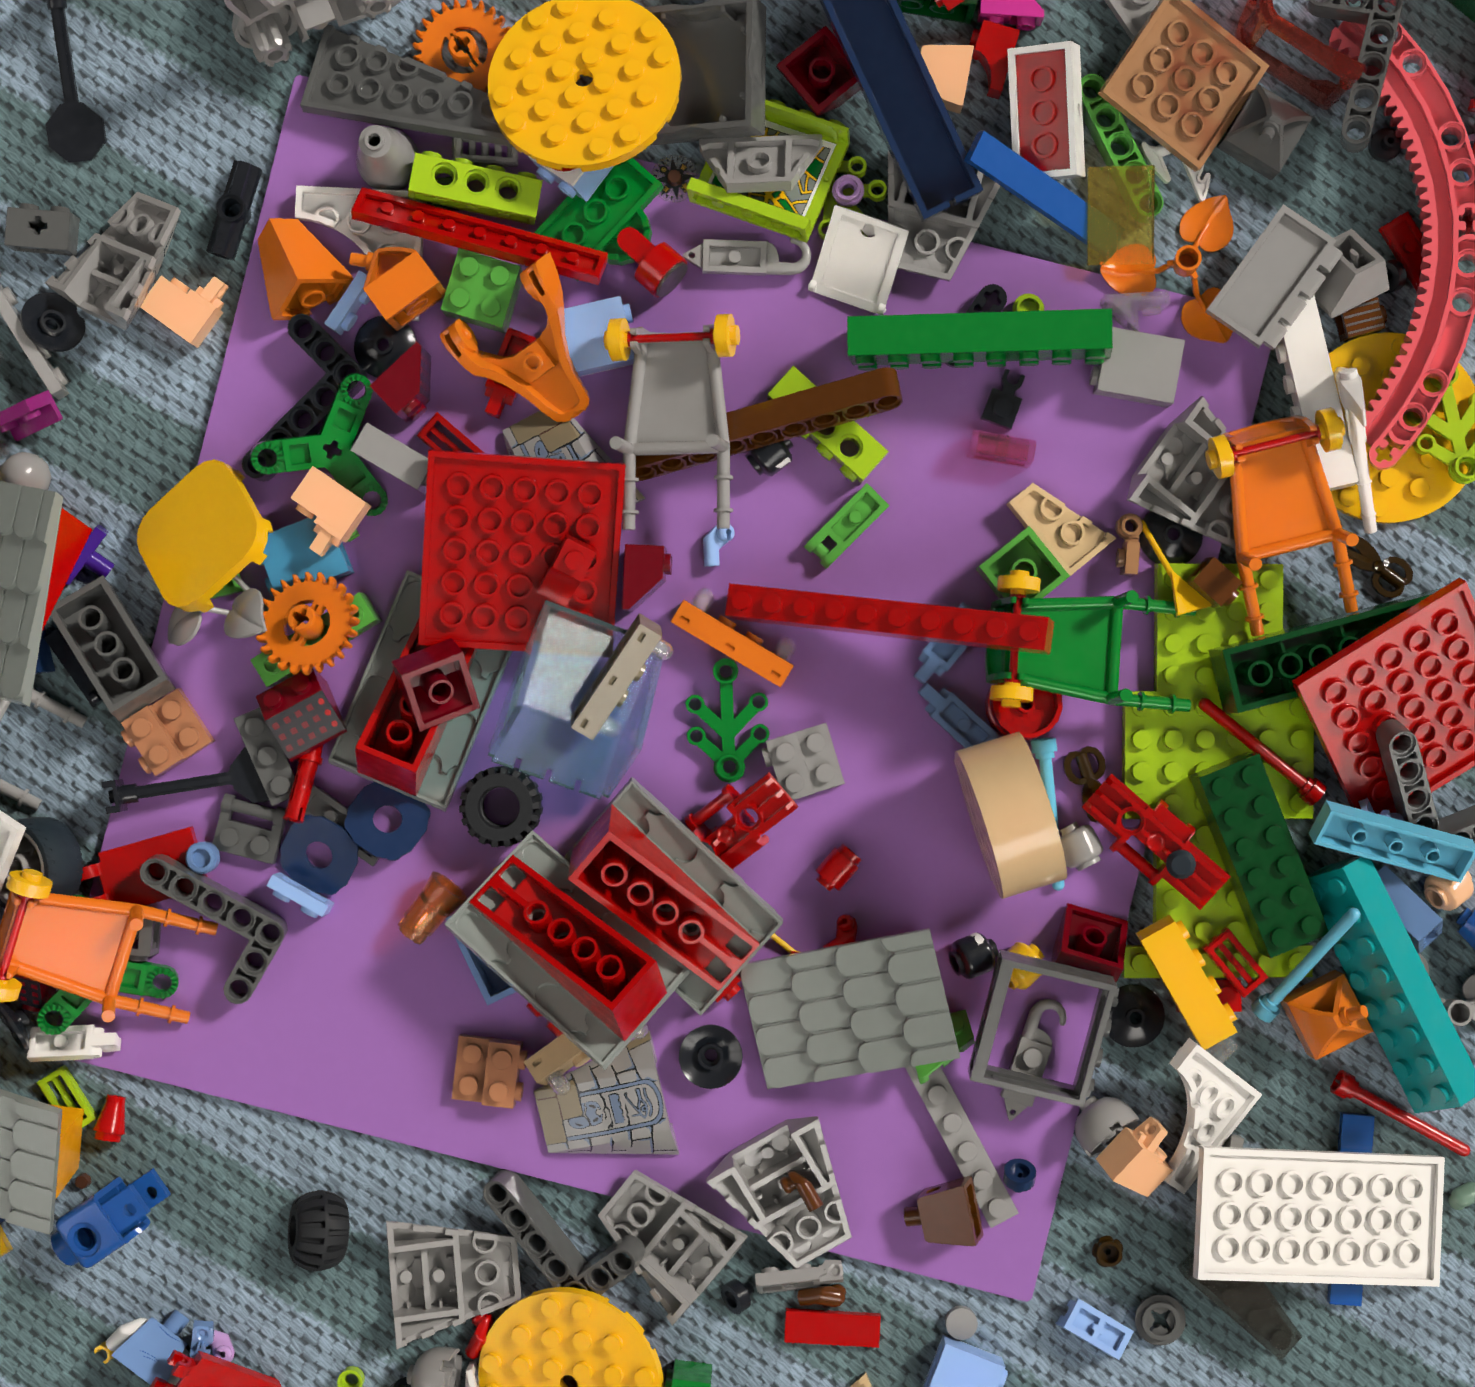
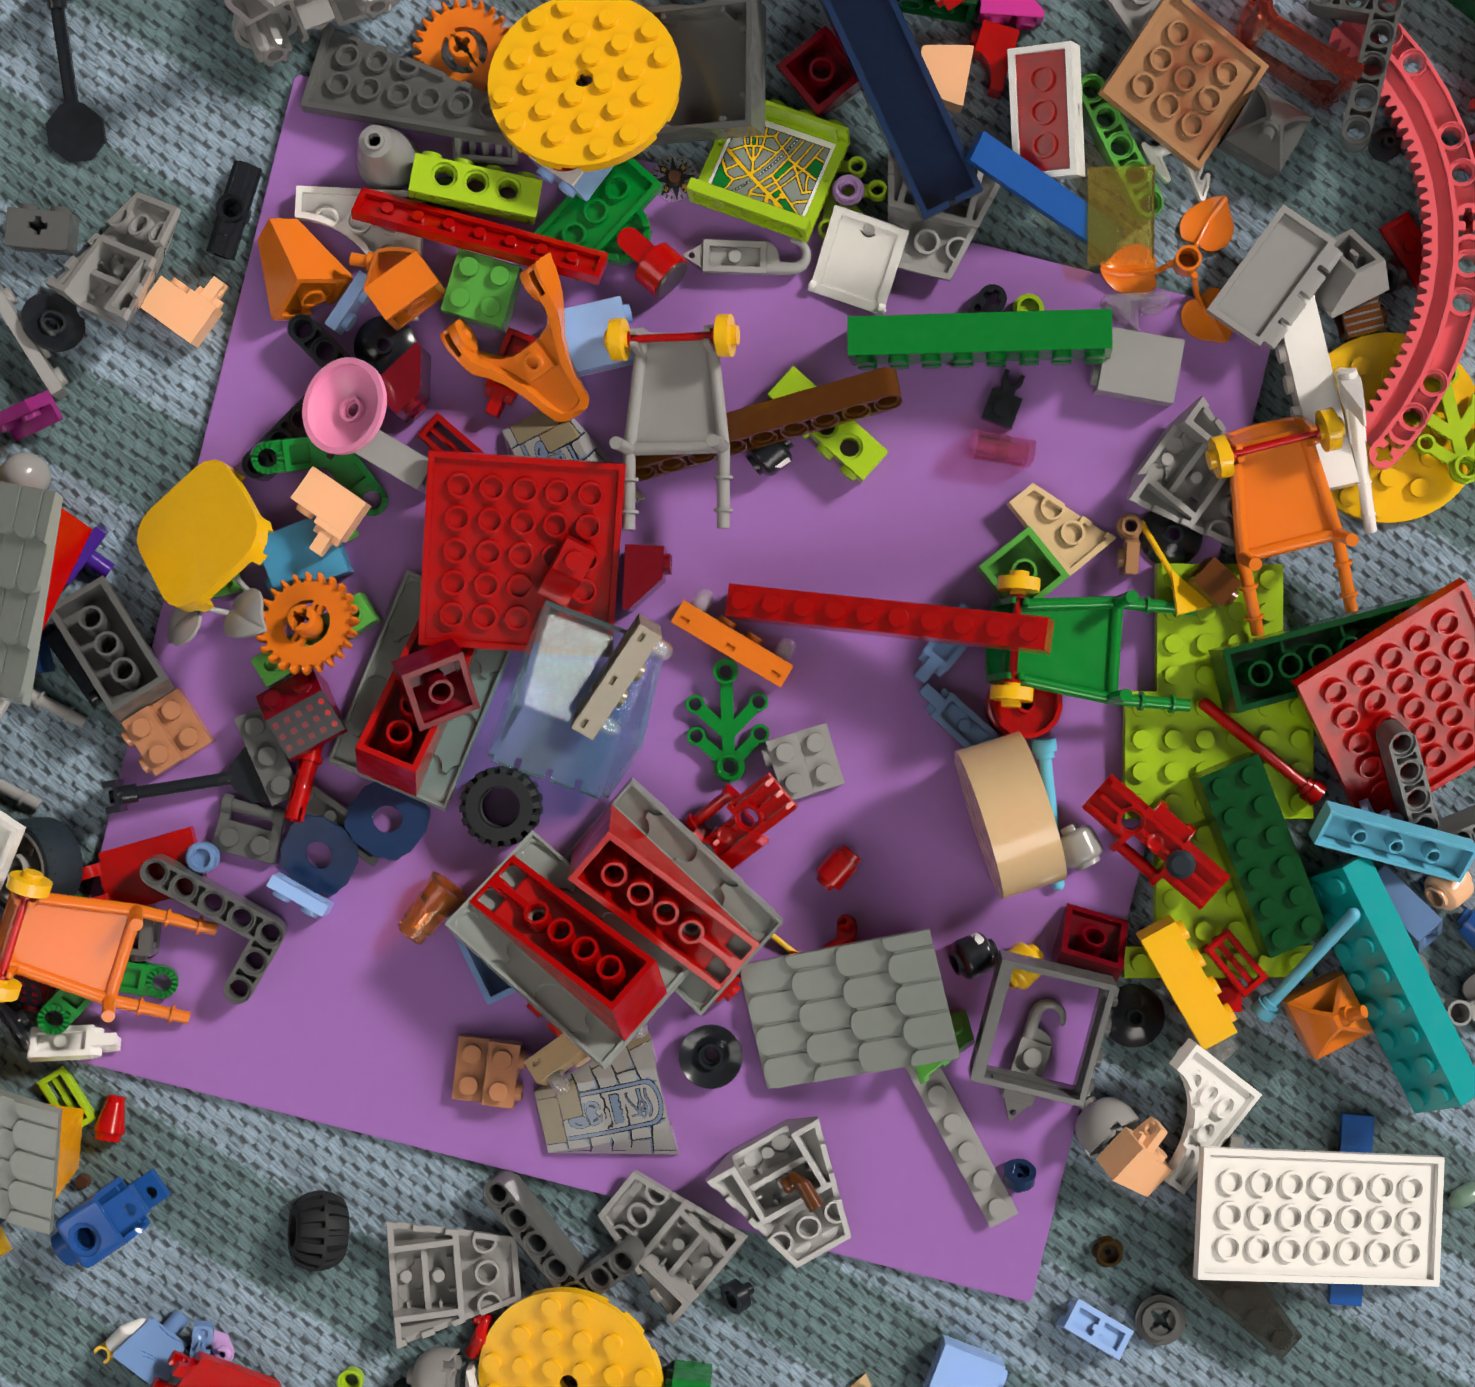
light grey wing [699,134,822,193] -> none
light blue arm [703,525,735,567] -> none
light grey hinge [755,1260,844,1294] -> none
red tile [784,1308,881,1348] -> none
reddish brown arm [797,1284,846,1307] -> none
bright green plate [804,483,890,569] -> none
reddish brown torso [904,1176,984,1246] -> none
light grey tile [945,1305,978,1340] -> none
dark brown piece [1063,746,1106,822] -> none
red piece [1330,1070,1471,1157] -> none
dark brown piece [1347,536,1413,598] -> none
none -> bright pink dish [302,357,387,455]

